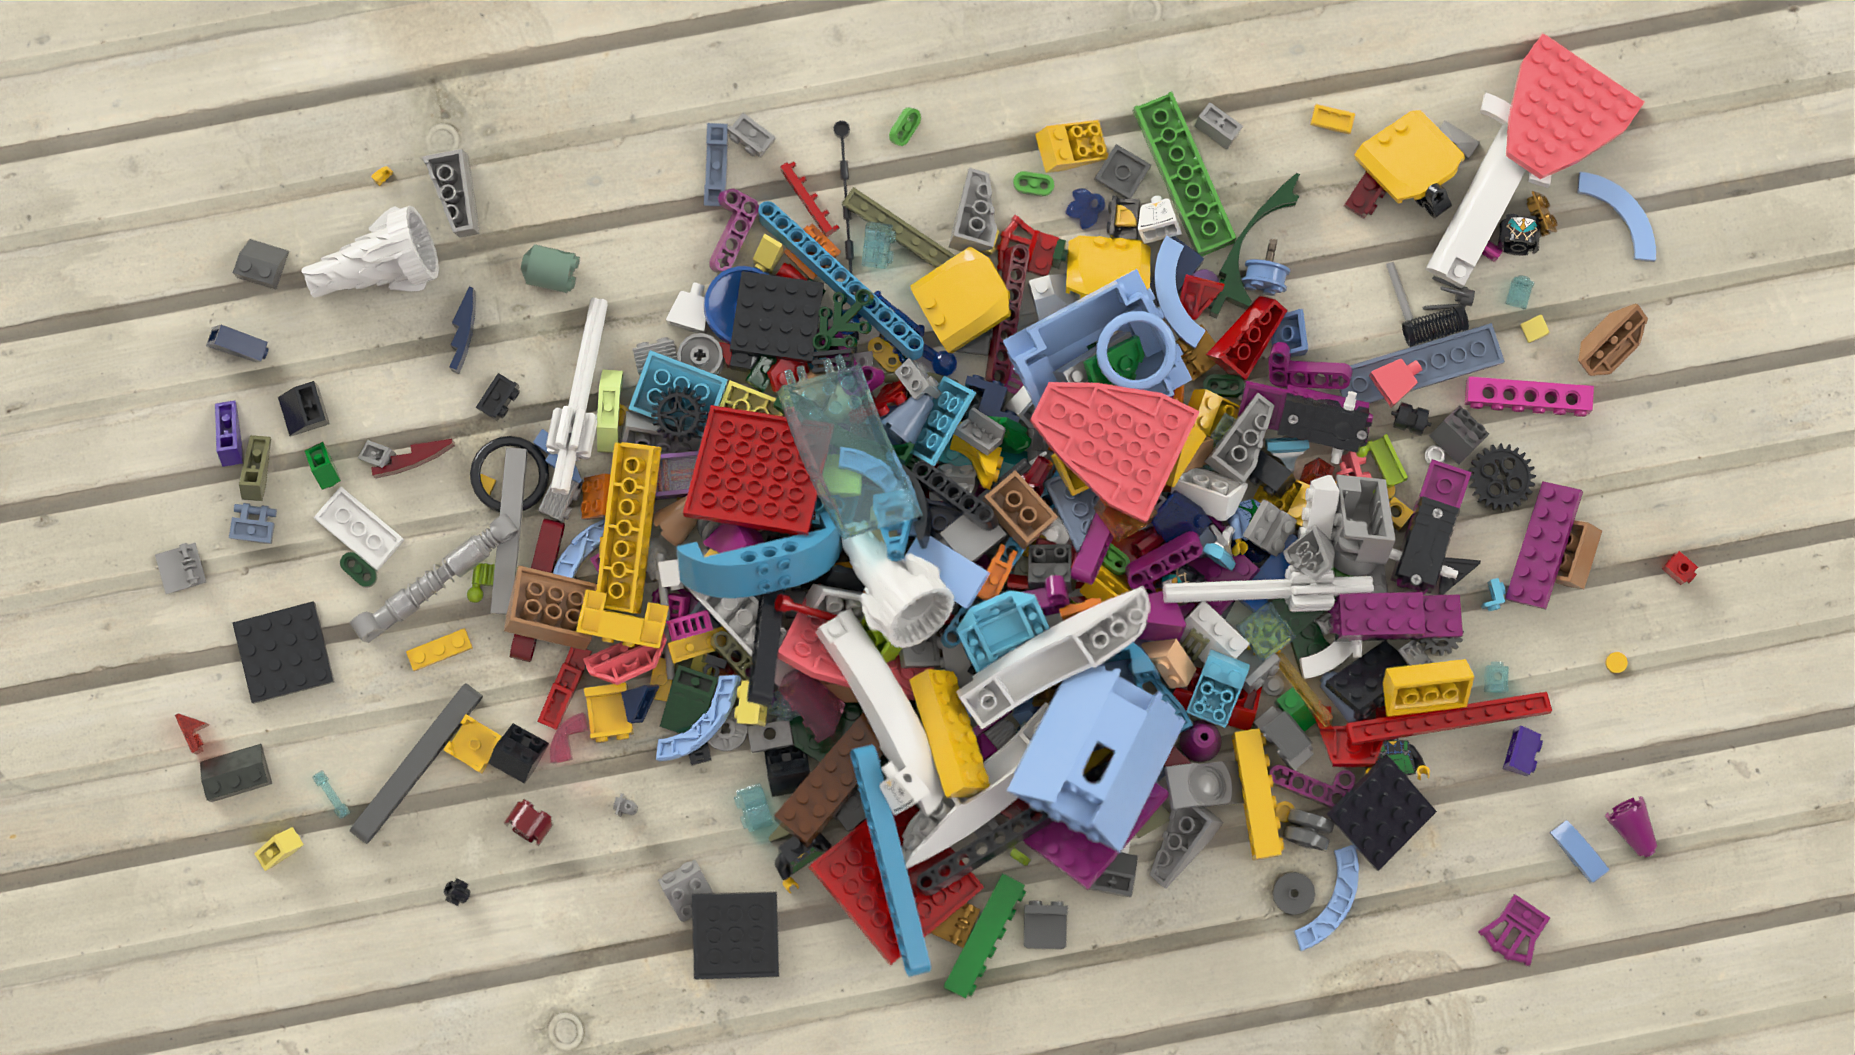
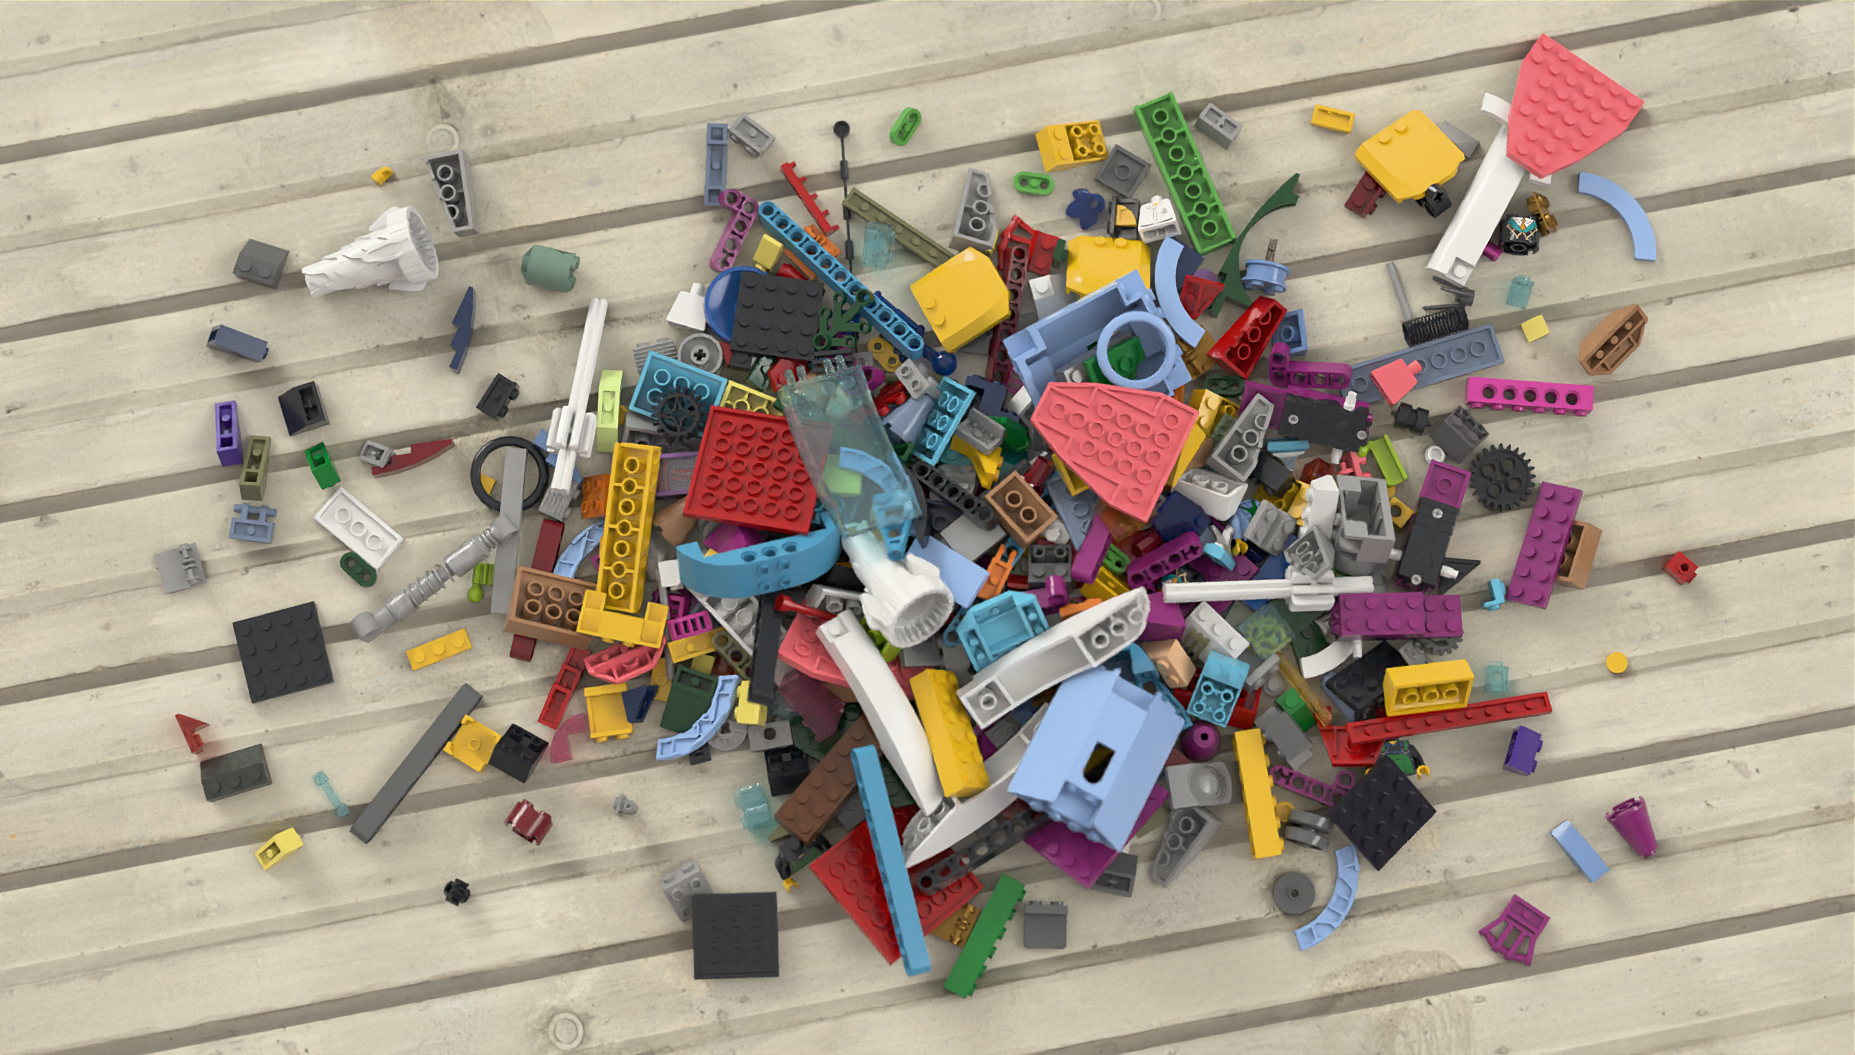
black tile [701,654,727,677] -> none
white torso [880,761,930,815] -> none
lime tile [1009,848,1031,866] -> none

